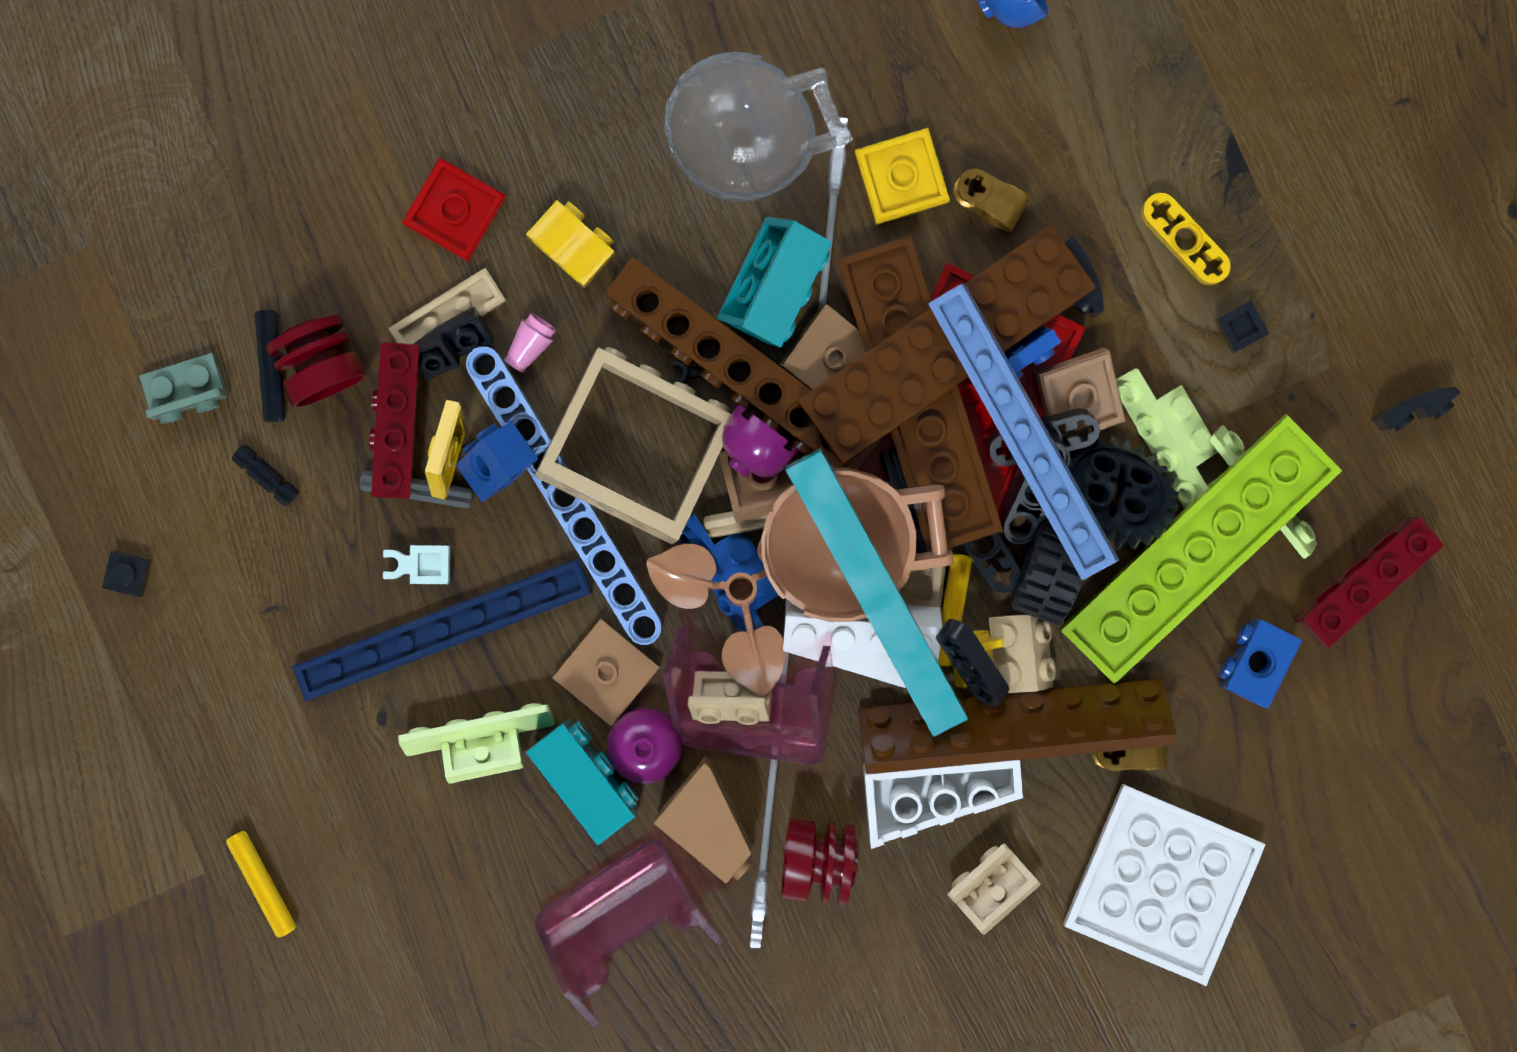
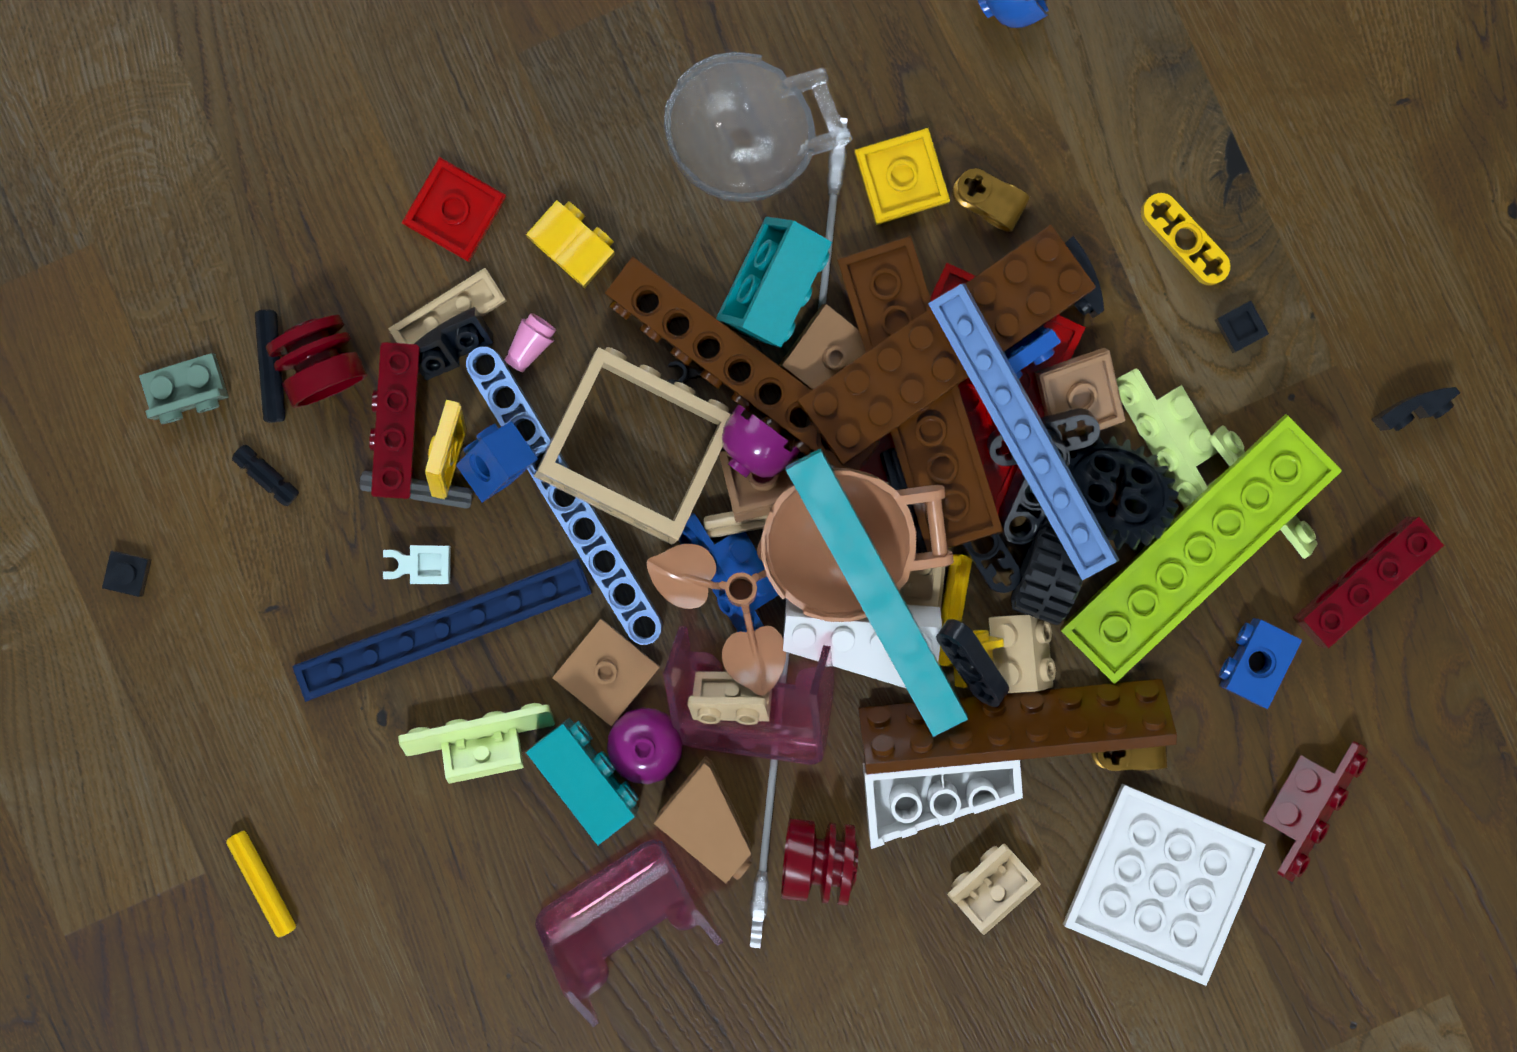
none -> bracket [1263,741,1368,882]

